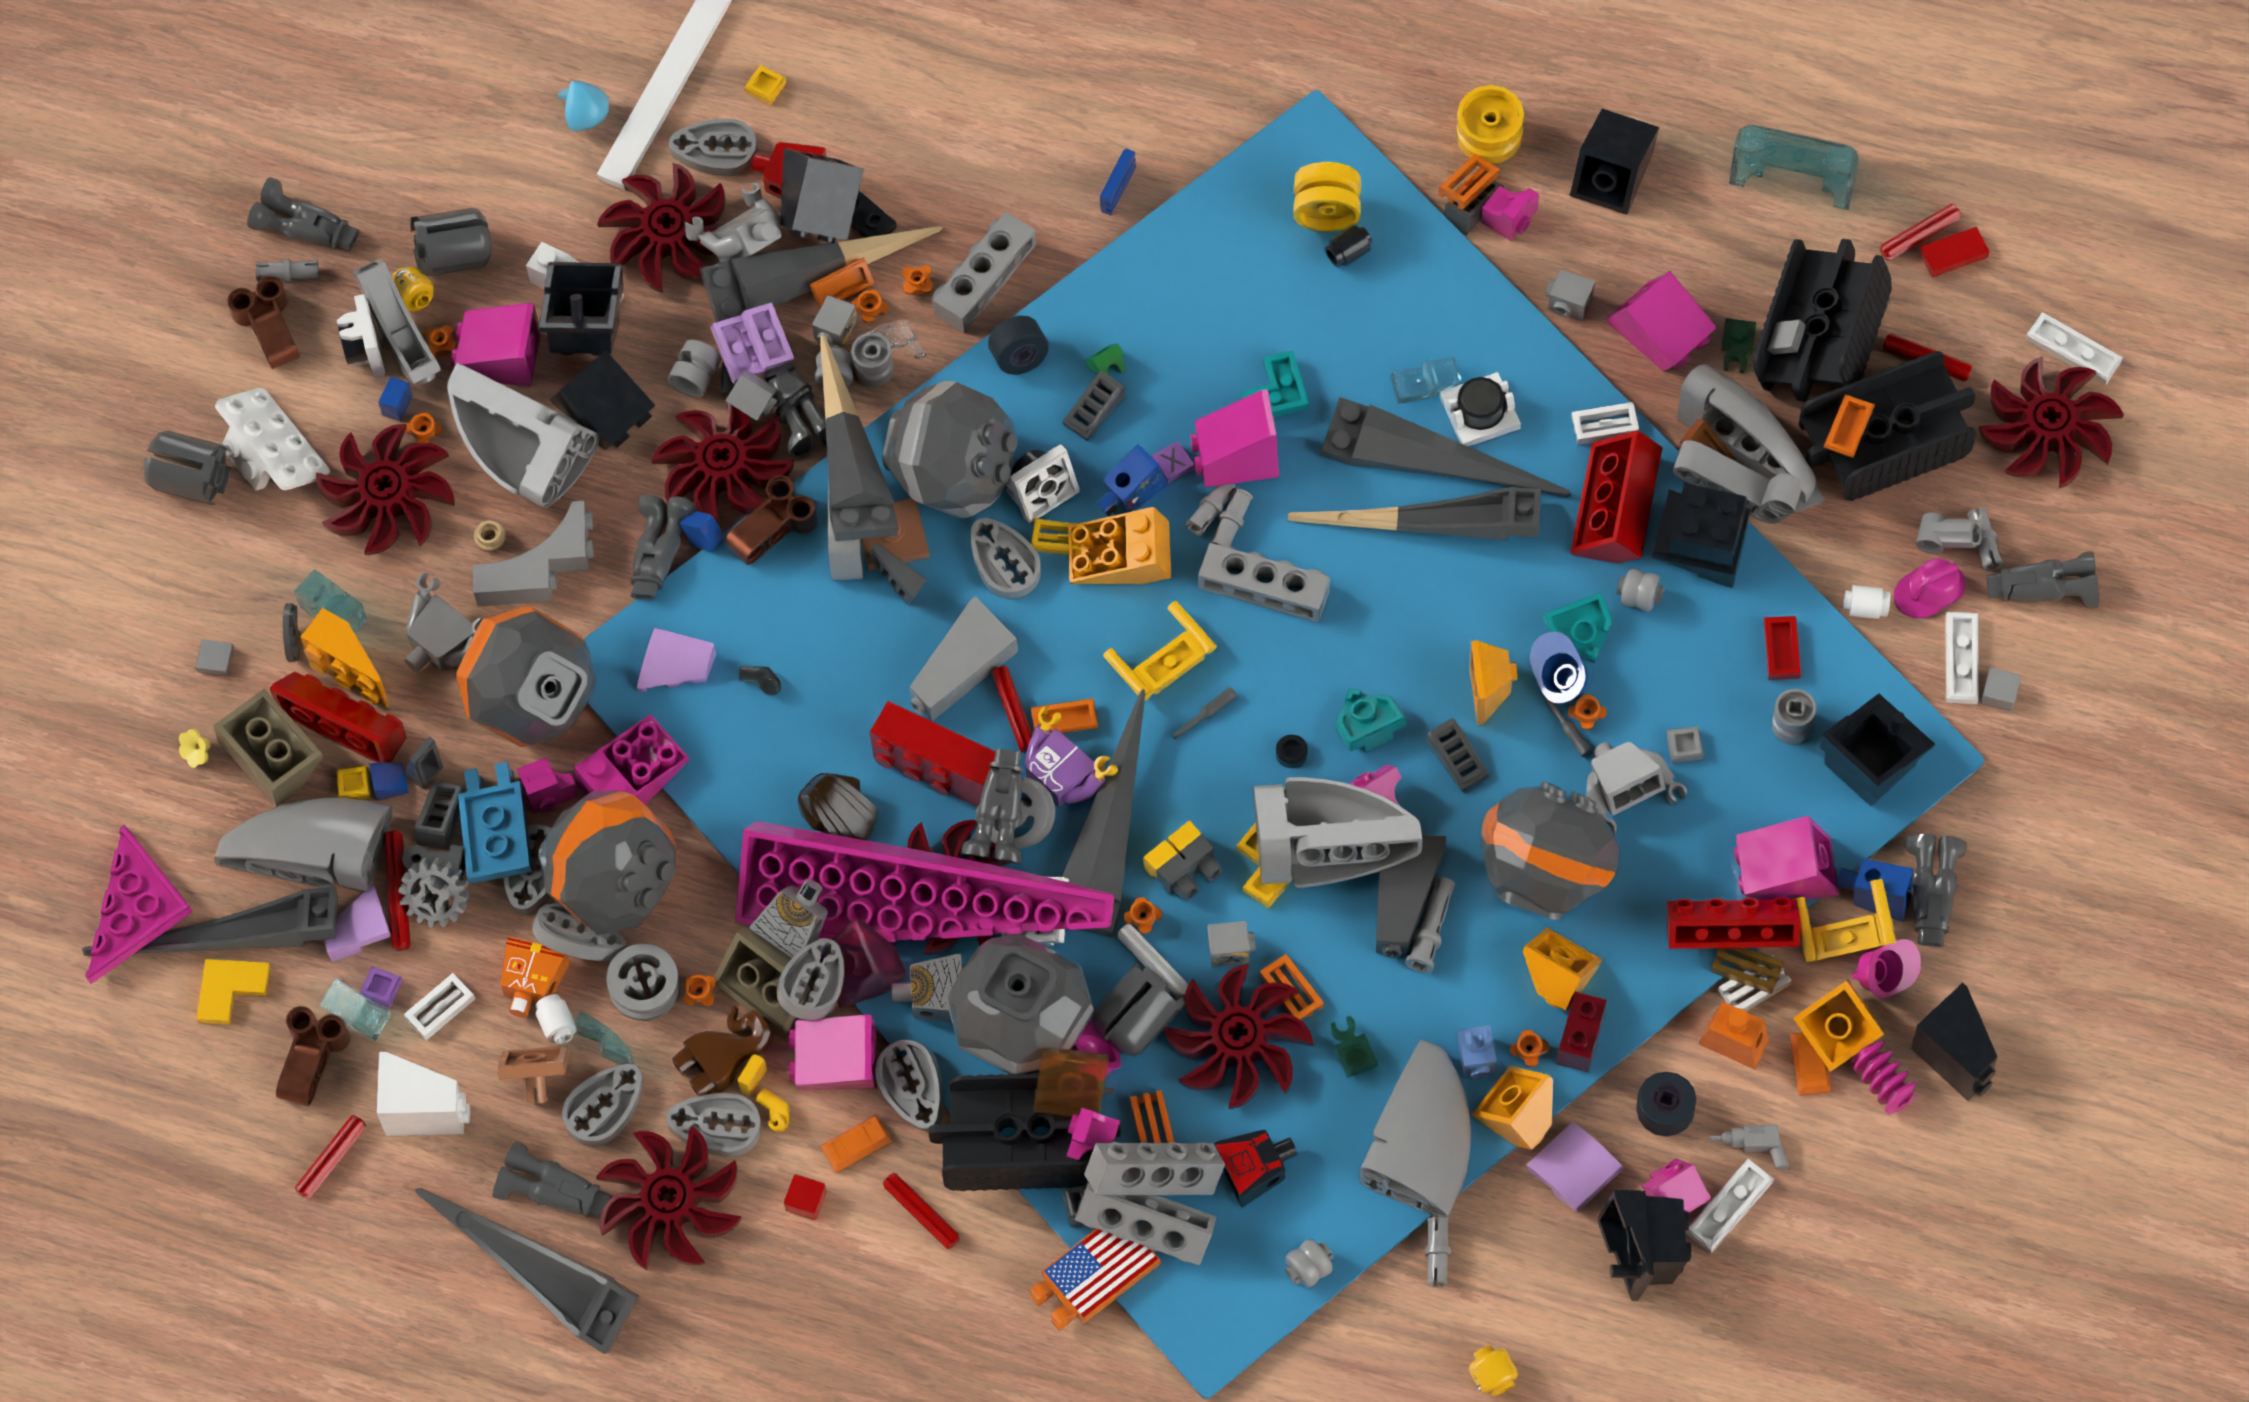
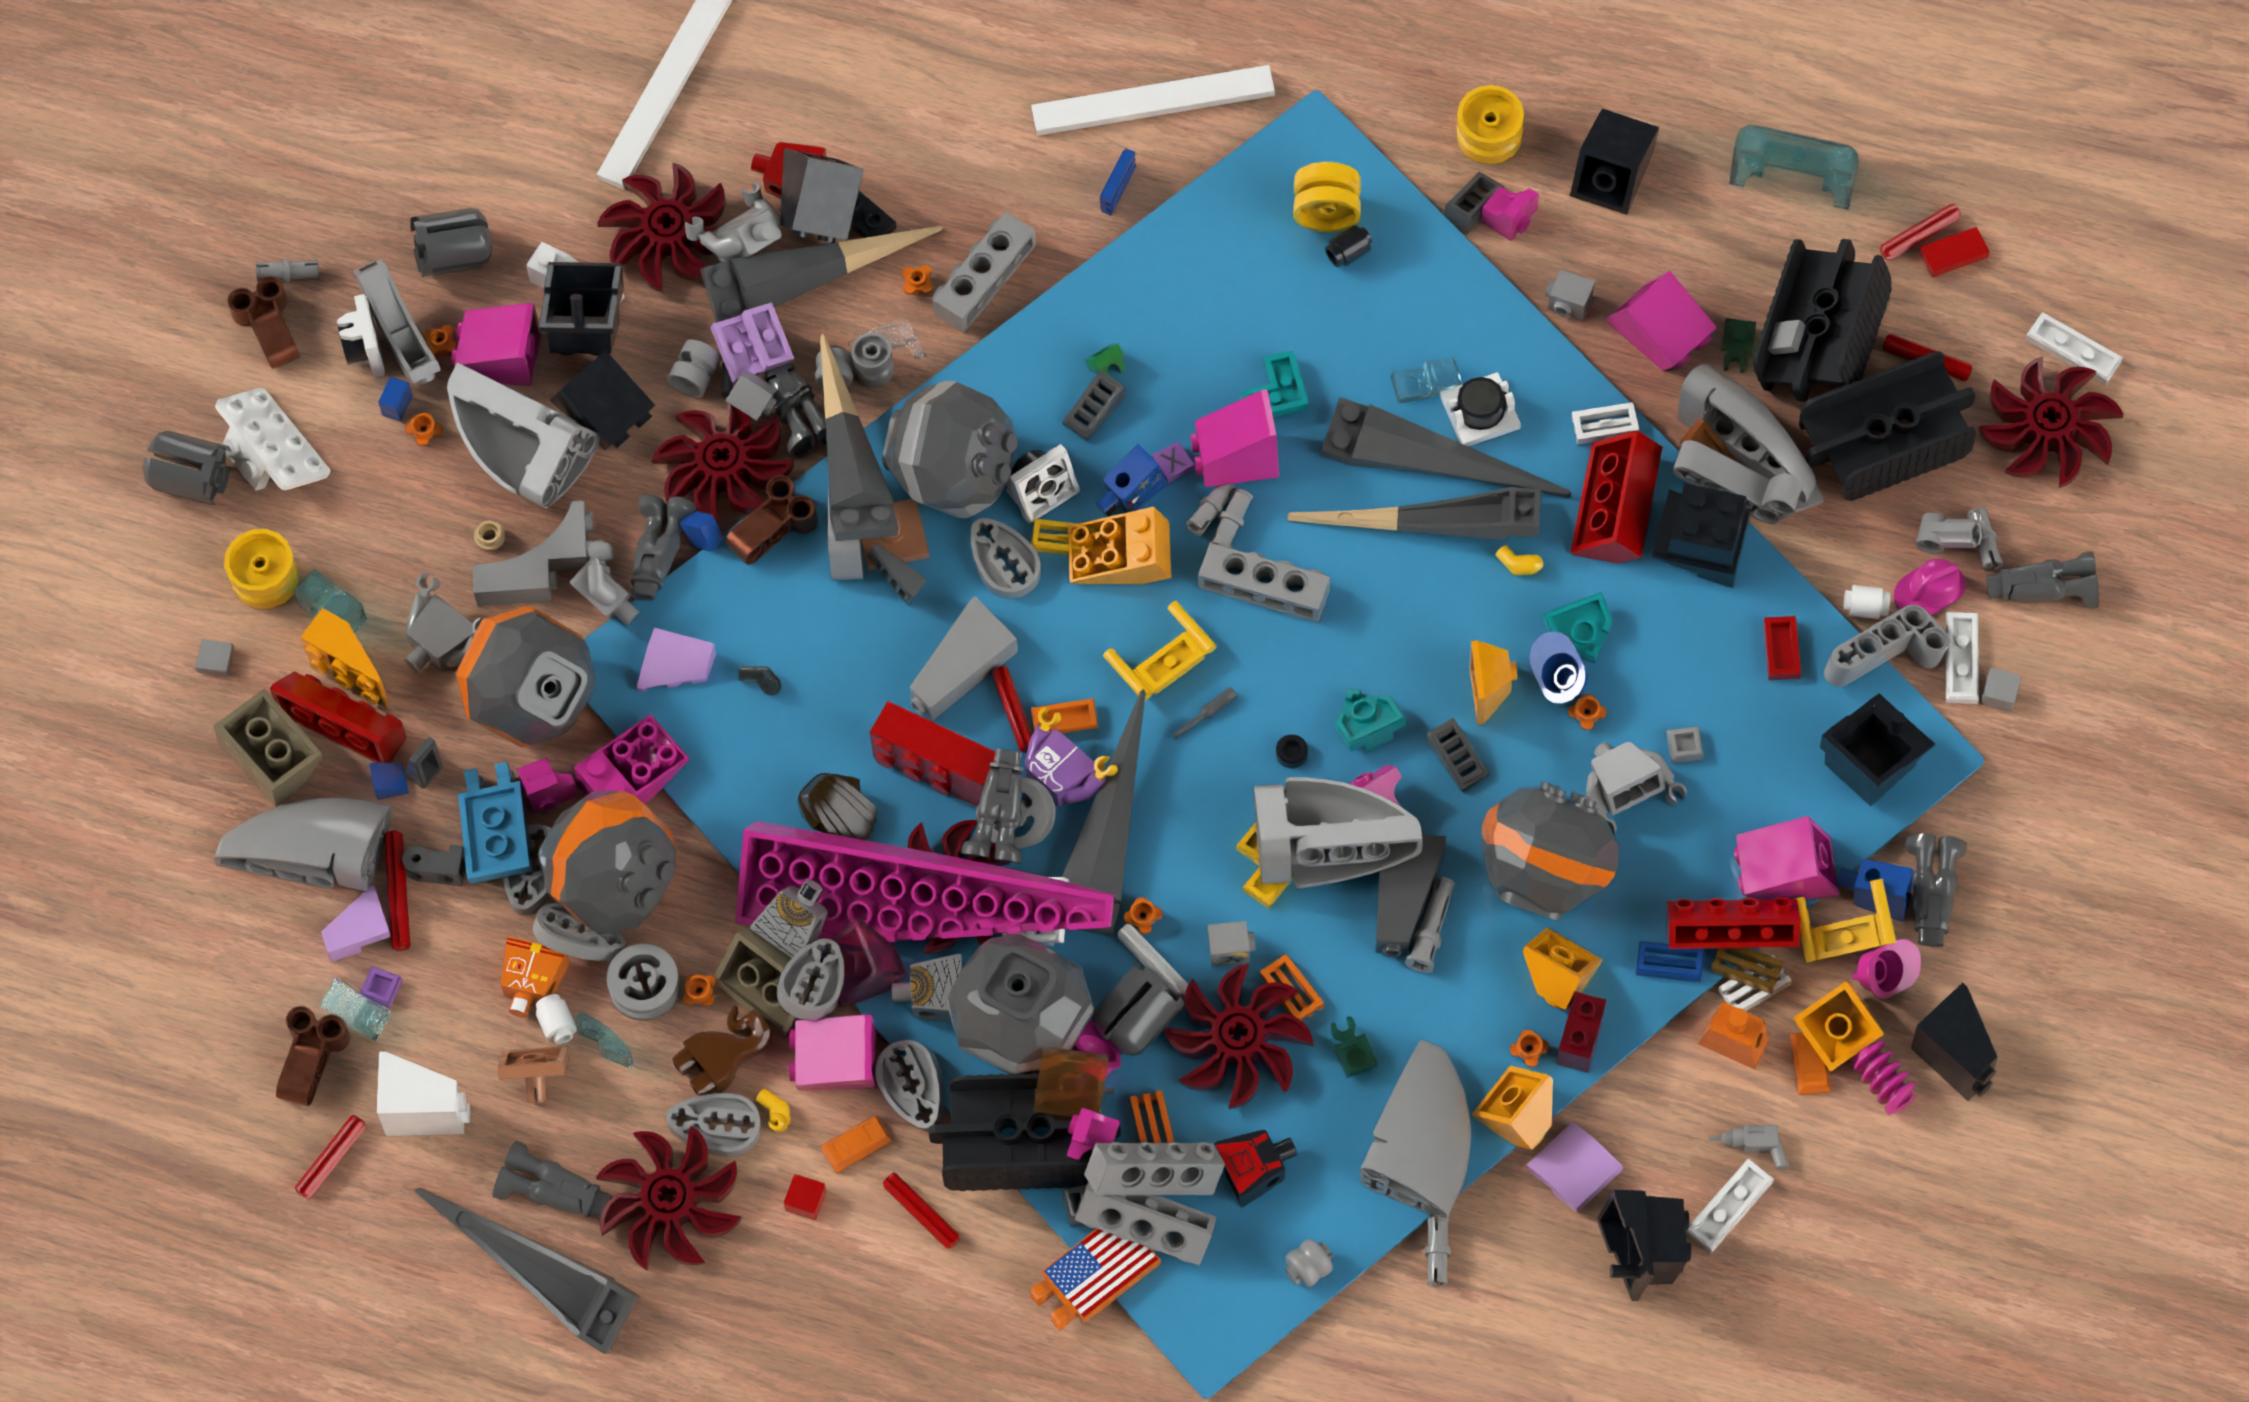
dark grey plate [82,887,338,956] -> none
dark pink tile [85,824,193,984] -> none
light yellow plant [179,729,211,768] -> none
yellow tile [196,959,271,1025] -> none
dark grey piece [247,177,359,251] -> none
dark grey wheel [283,603,301,662] -> none
dark red piece [316,424,455,555] -> none
yellow tile [336,766,372,800] -> none
yellow head [392,266,435,312] -> none
light grey gear [398,858,470,928] -> none
white tile [404,973,475,1041] -> none
dark grey slope [414,781,464,850] -> none
medium azure piece [557,81,609,131] -> none
light grey piece [562,1064,644,1147] -> none
light grey piece [669,118,758,176] -> none
yellow tile [738,1054,767,1097] -> none
yellow tile [744,65,786,106] -> none
orange tile [810,257,875,309] -> none
light grey brick [812,295,858,348] -> none
orange plate [852,289,888,323] -> none
black wheel [988,315,1049,375] -> none
dark grey hips [1143,820,1221,901] -> none
orange tile [1438,154,1500,210] -> none
medium blue brick [1457,1025,1497,1079] -> none
yellow head [1469,1345,1518,1397] -> none
dark grey piece [1544,696,1592,758] -> none
light grey piece [1616,568,1665,612] -> none
black wheel [1636,1072,1697,1137] -> none
dark pink brick [1641,1158,1711,1212] -> none
light grey wheel [1771,688,1816,745] -> none
orange tile [1824,394,1875,458] -> none
none -> yellow wheel [224,529,299,609]
none -> light grey torso [569,539,640,626]
none -> white tile [1031,65,1275,136]
none -> yellow arm [1495,545,1543,576]
none -> blue tile [1636,941,1704,982]
none -> light grey beam [1823,604,1950,687]

